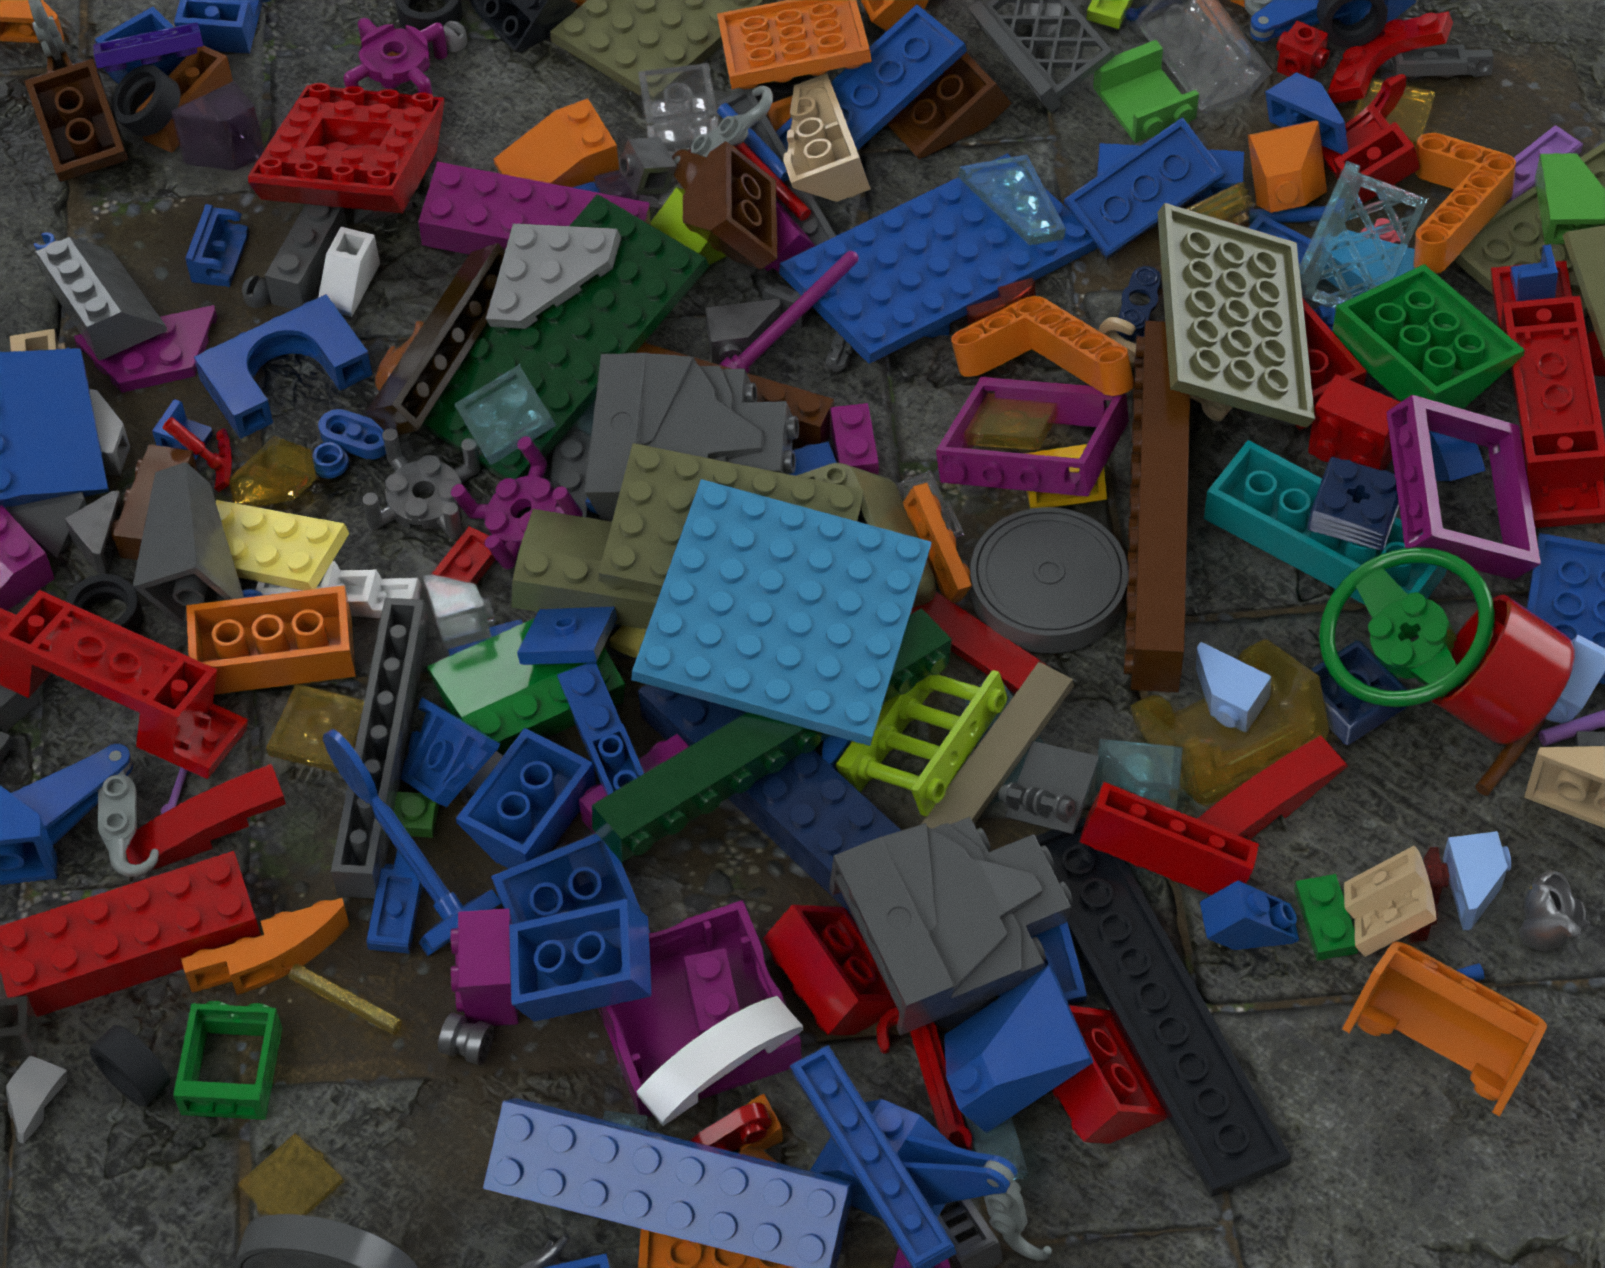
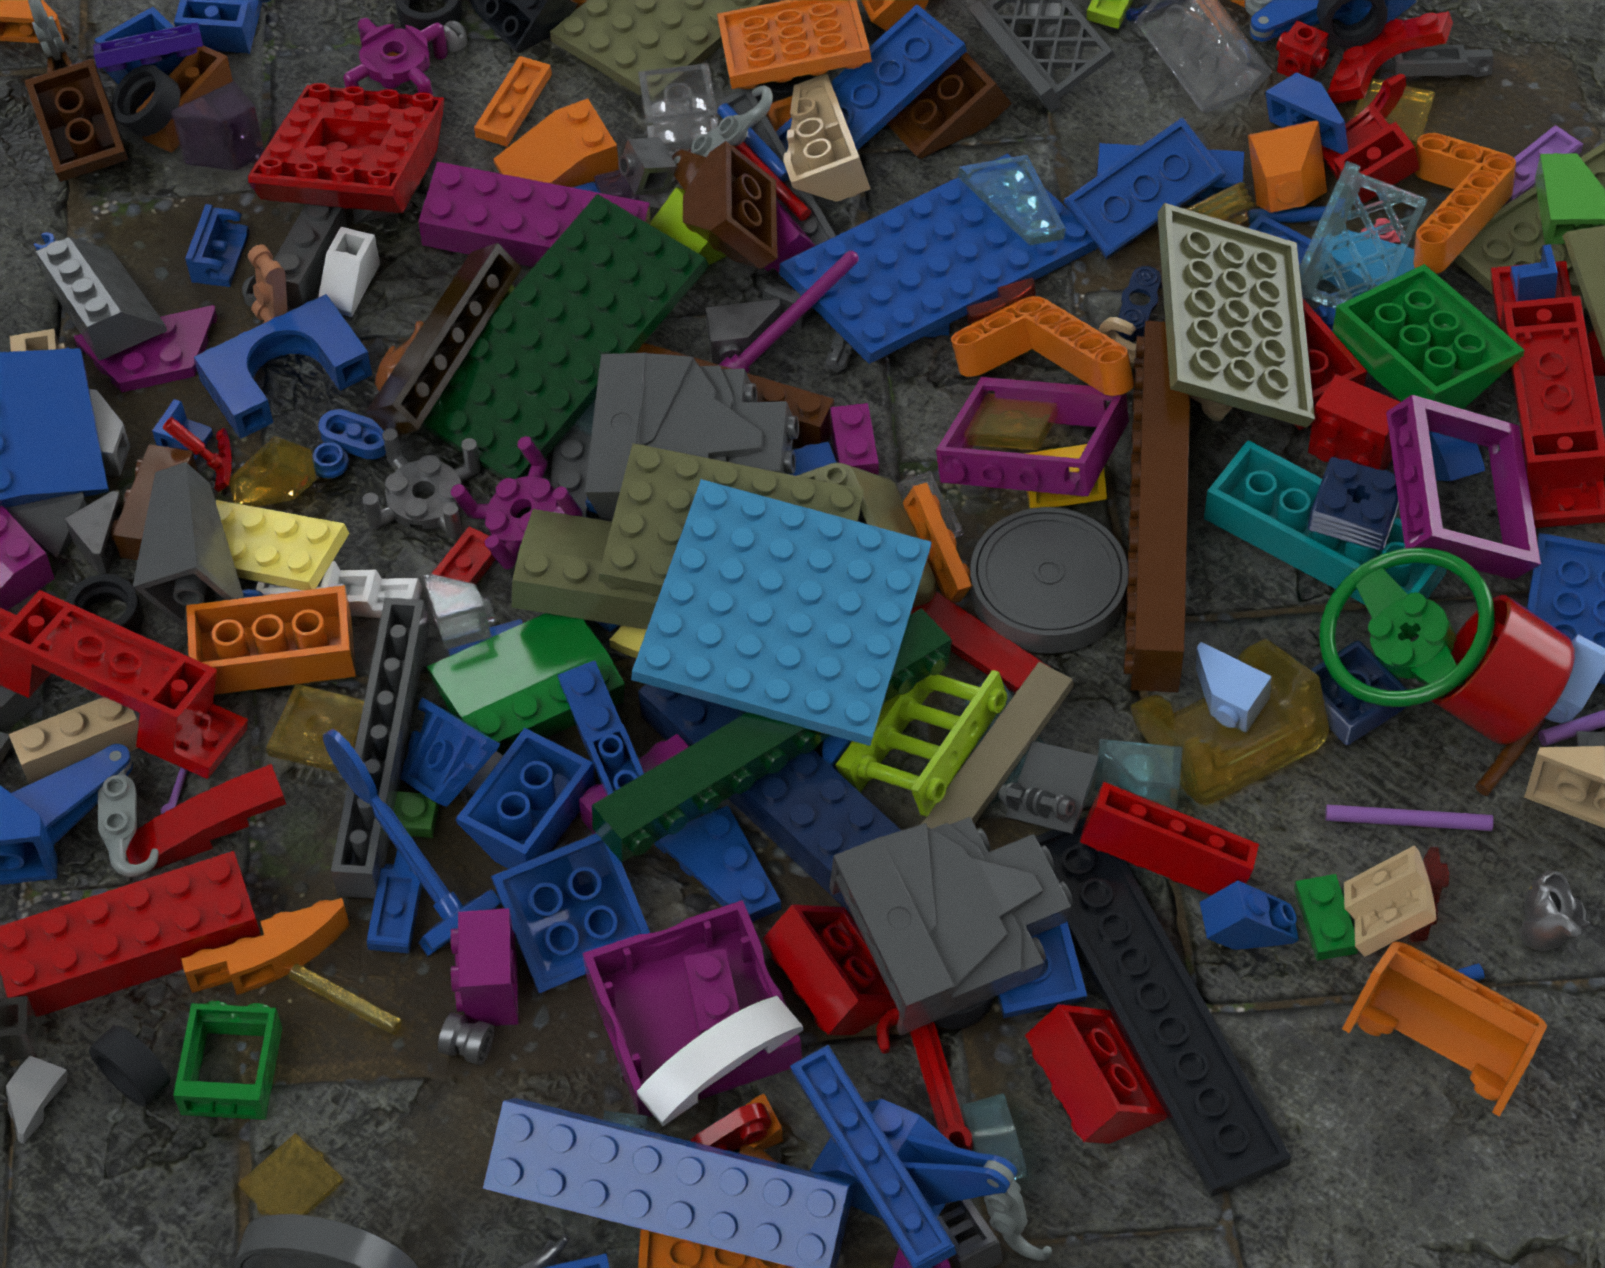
clear light blue plate [454,365,556,465] -> none
light grey plate [486,224,621,329] -> none
blue brick [509,899,652,1022] -> none
blue plate [517,606,617,665] -> none
blue slope [944,965,1094,1133] -> none
bright green panel [1093,40,1199,143] -> none
red slope [1197,735,1348,840] -> none
light blue slope [1443,831,1511,930] -> none
none -> tan brick [9,697,139,785]
none -> nougat plate [248,244,288,323]
none -> orange plate [474,56,552,147]
none -> blue wing [654,806,781,922]
none -> medium lavender bar [1325,804,1493,831]

